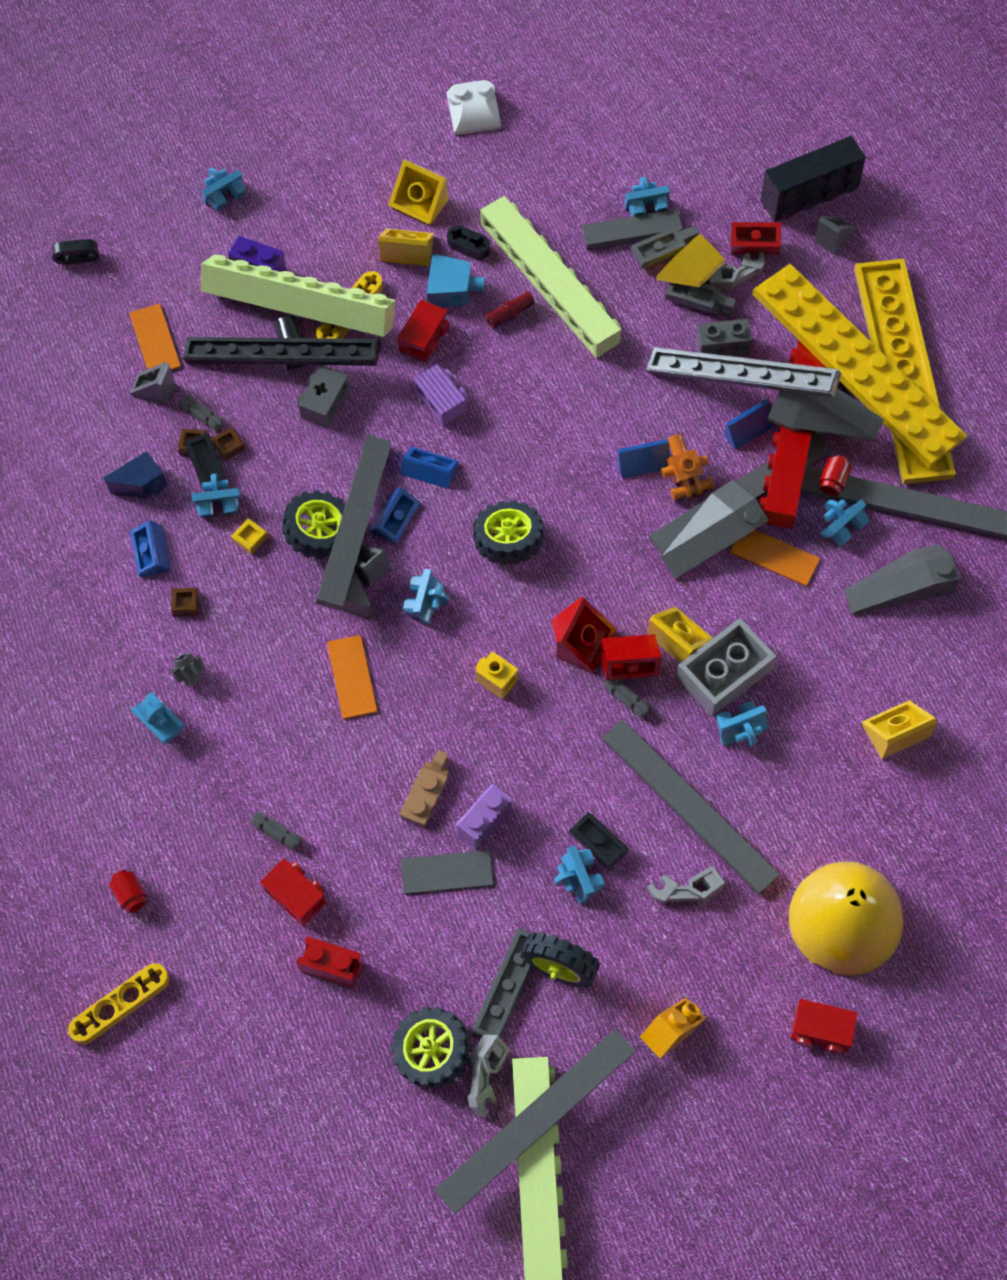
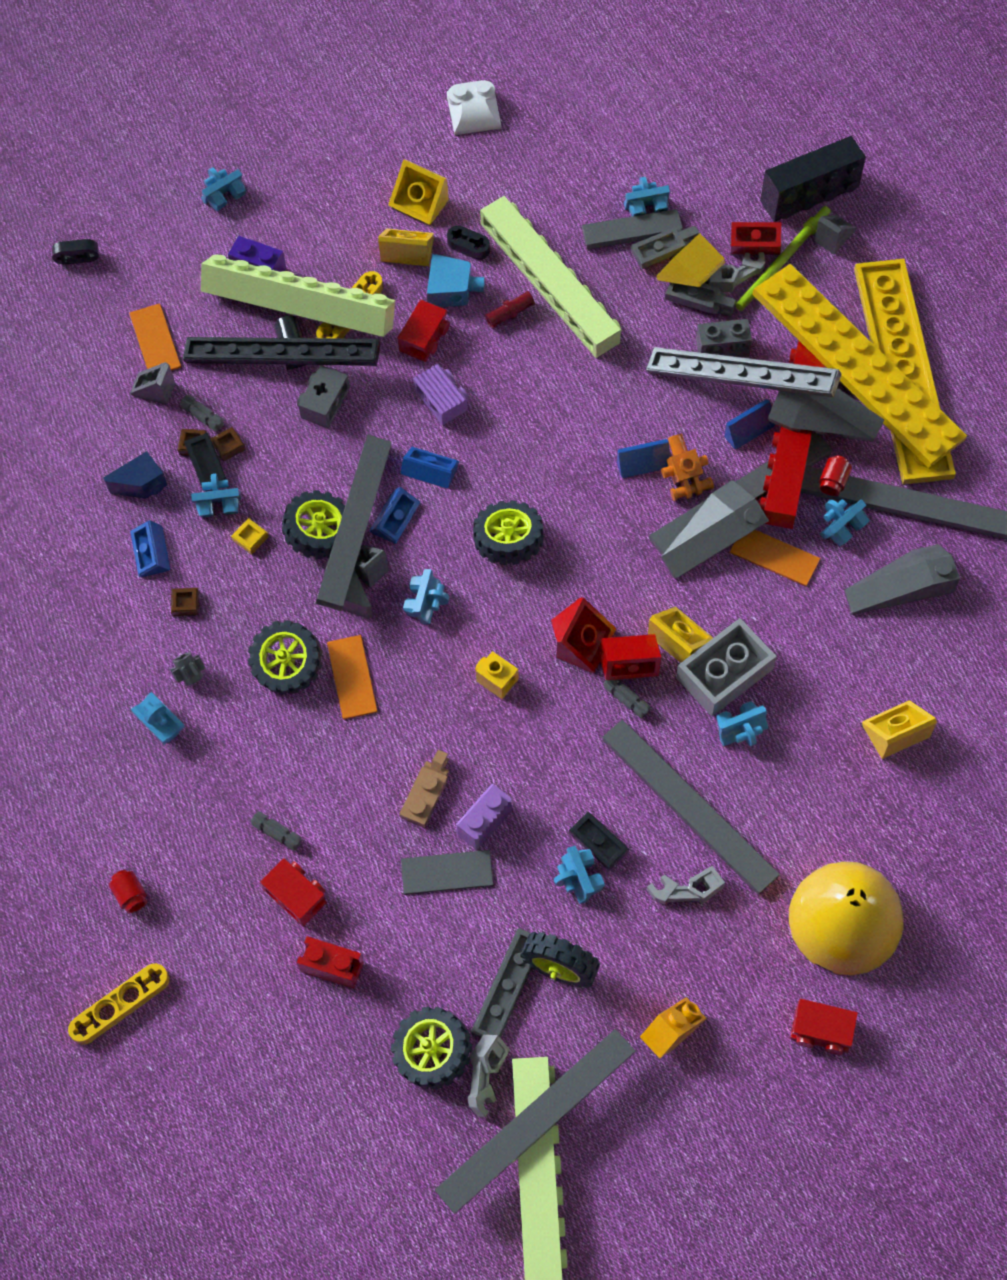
none -> black wheel [248,620,323,694]
none -> lime bar [736,206,831,311]

